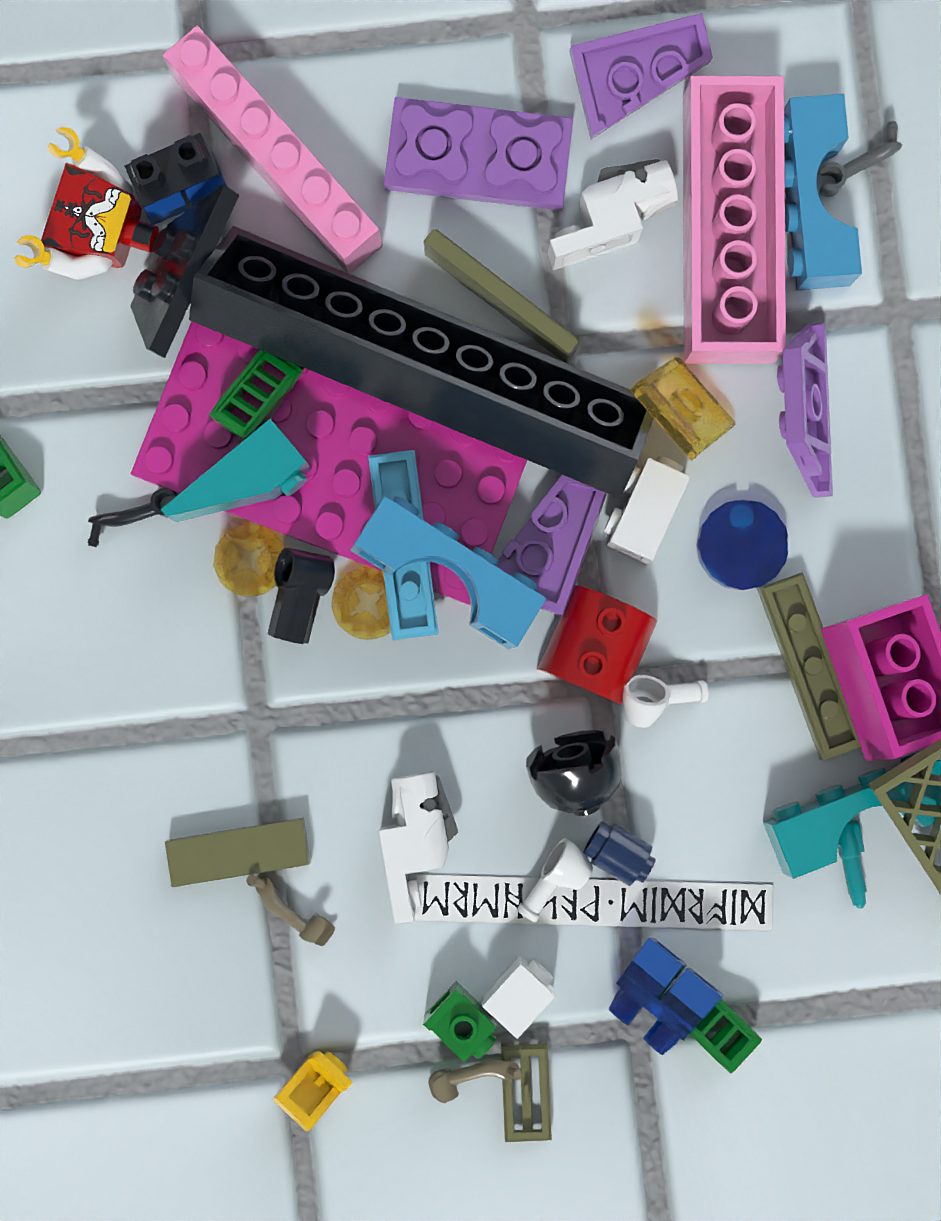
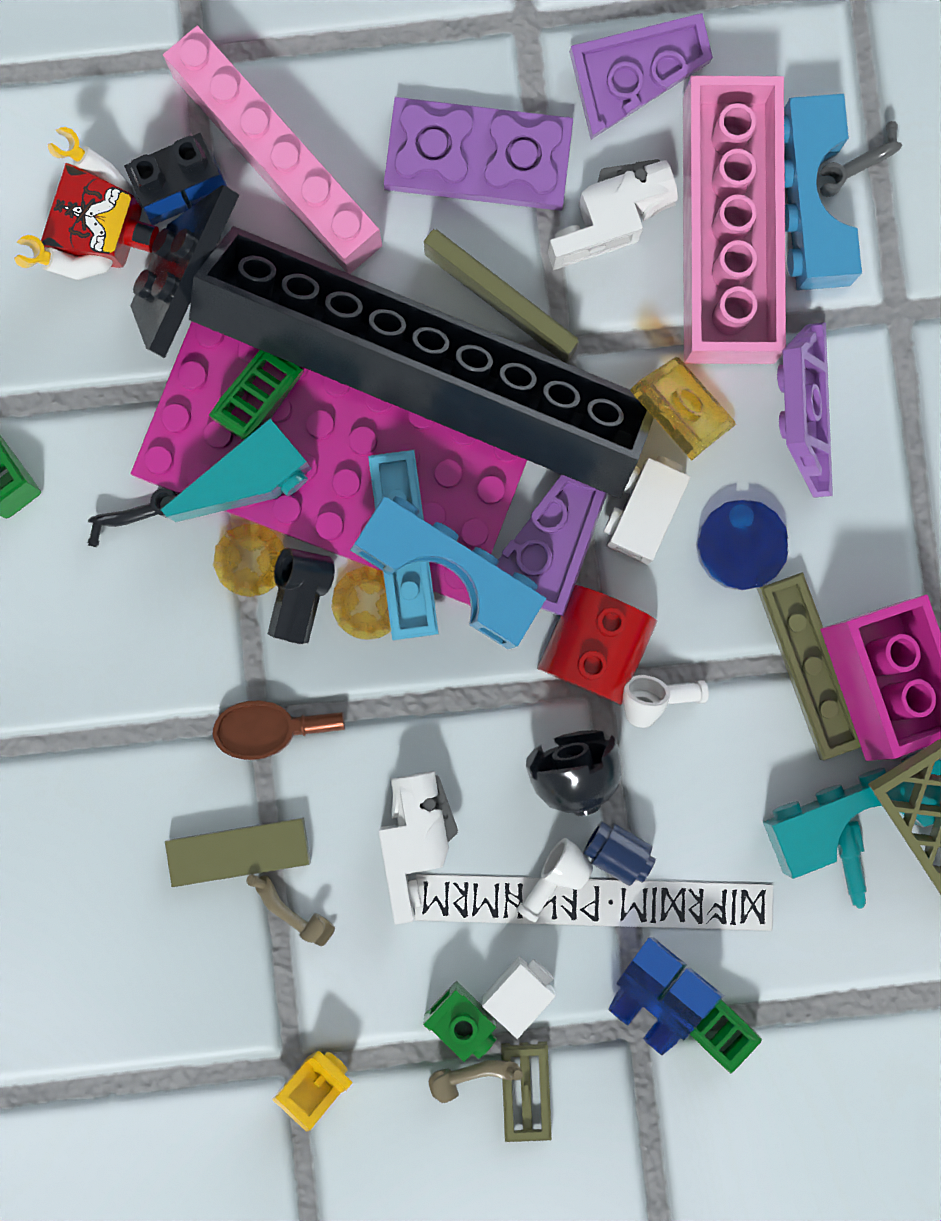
none -> copper piece [213,700,345,760]

